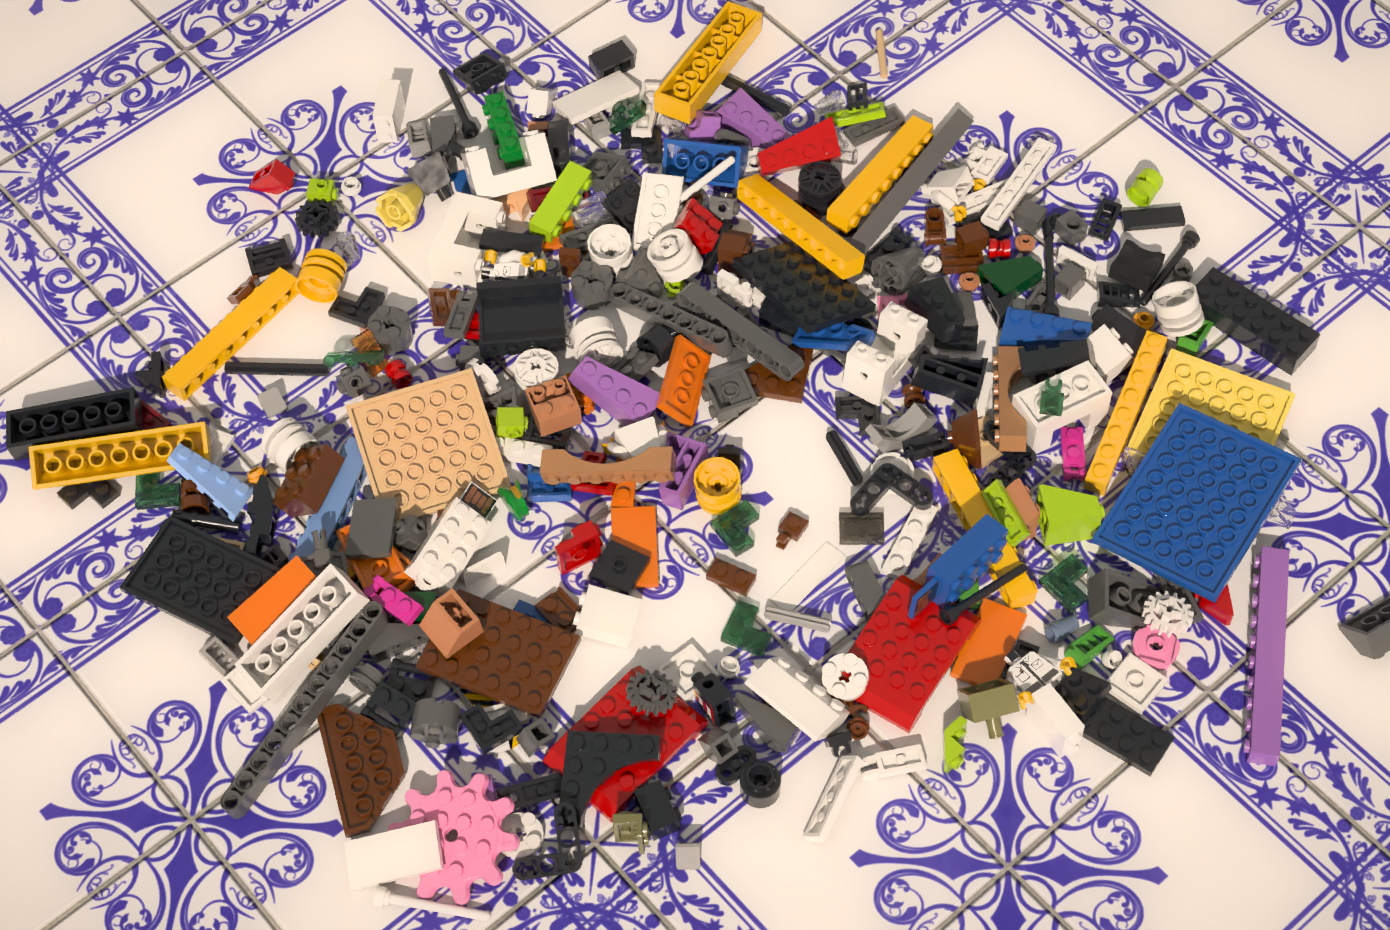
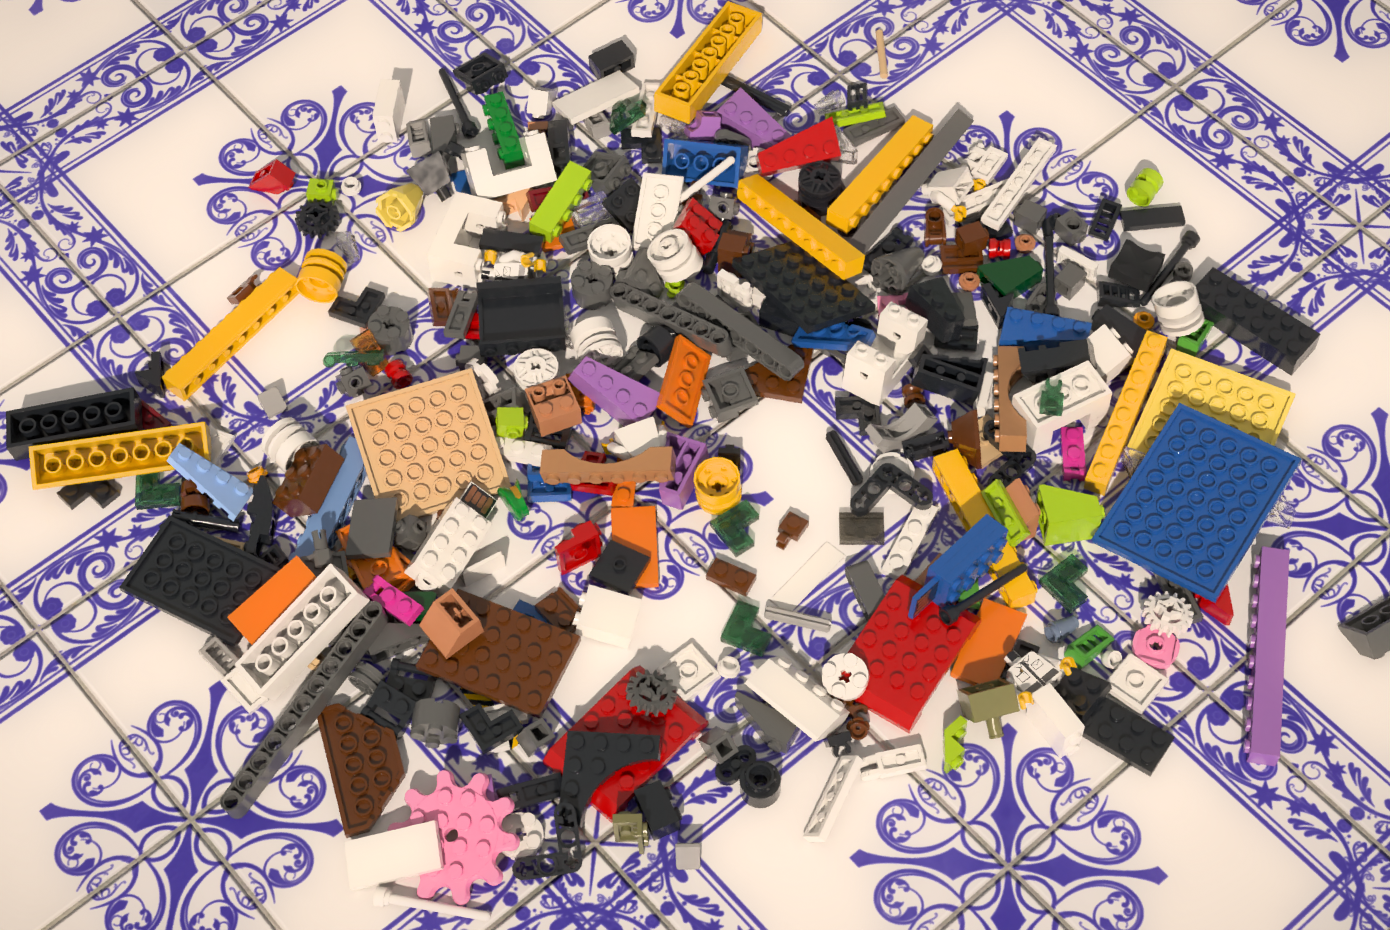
black axle [224,362,330,376] -> none
black plate [245,238,293,278] -> none
reddish brown plate [558,247,582,278] -> none
black torso [691,671,736,728] -> none
dark grey slope [1089,568,1162,629] -> none

